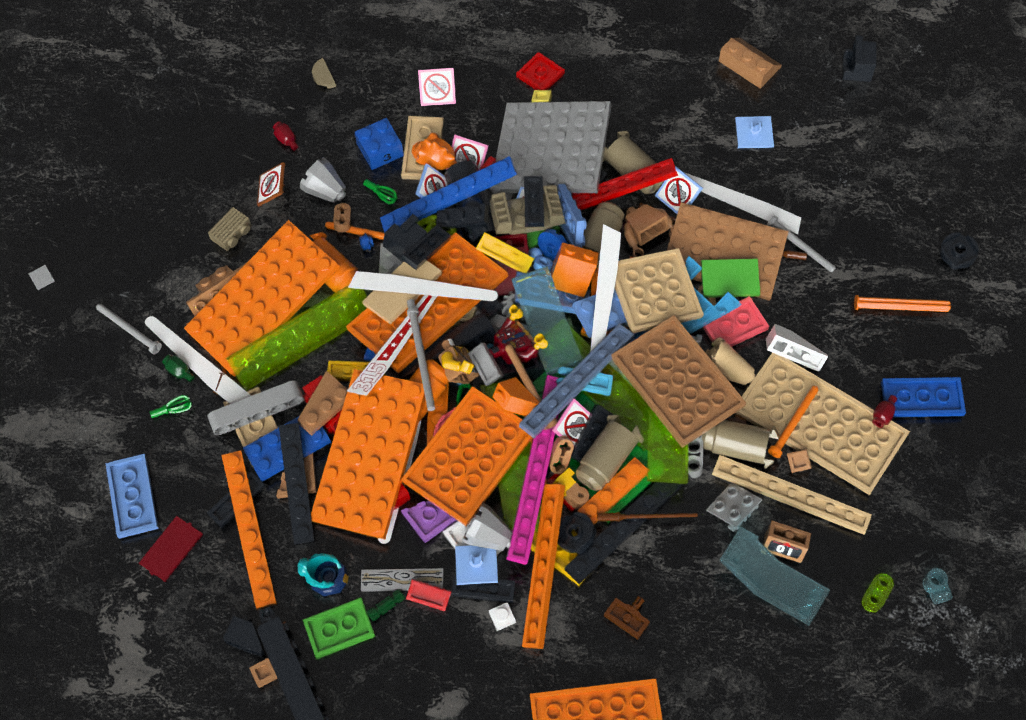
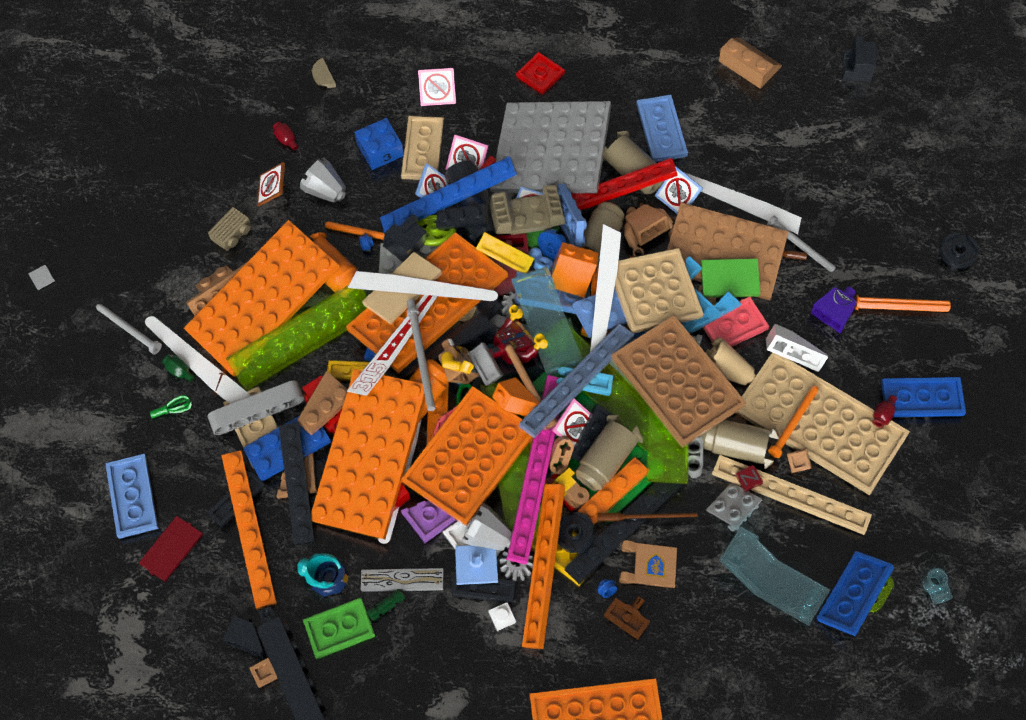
medium nougat beam [333,203,351,233] -> none
green piece [363,179,398,204] -> none
black plate [401,225,451,270] -> none
tile [406,579,451,611] -> none
orange head [411,132,457,170] -> none
black plate [524,176,544,227] -> none
light yellow plate [531,90,552,102] -> none
light blue piece [735,116,774,148] -> none
medium nougat brick [762,521,811,563] -> none
none -> light grey gear [500,552,534,581]
none -> blue plate [597,579,617,598]
none -> medium nougat flag [619,540,677,588]
none -> medium blue plate [636,95,688,162]
none -> dark red tile [735,465,763,492]
none -> dark purple torso [811,287,857,333]
none -> blue plate [817,551,894,636]

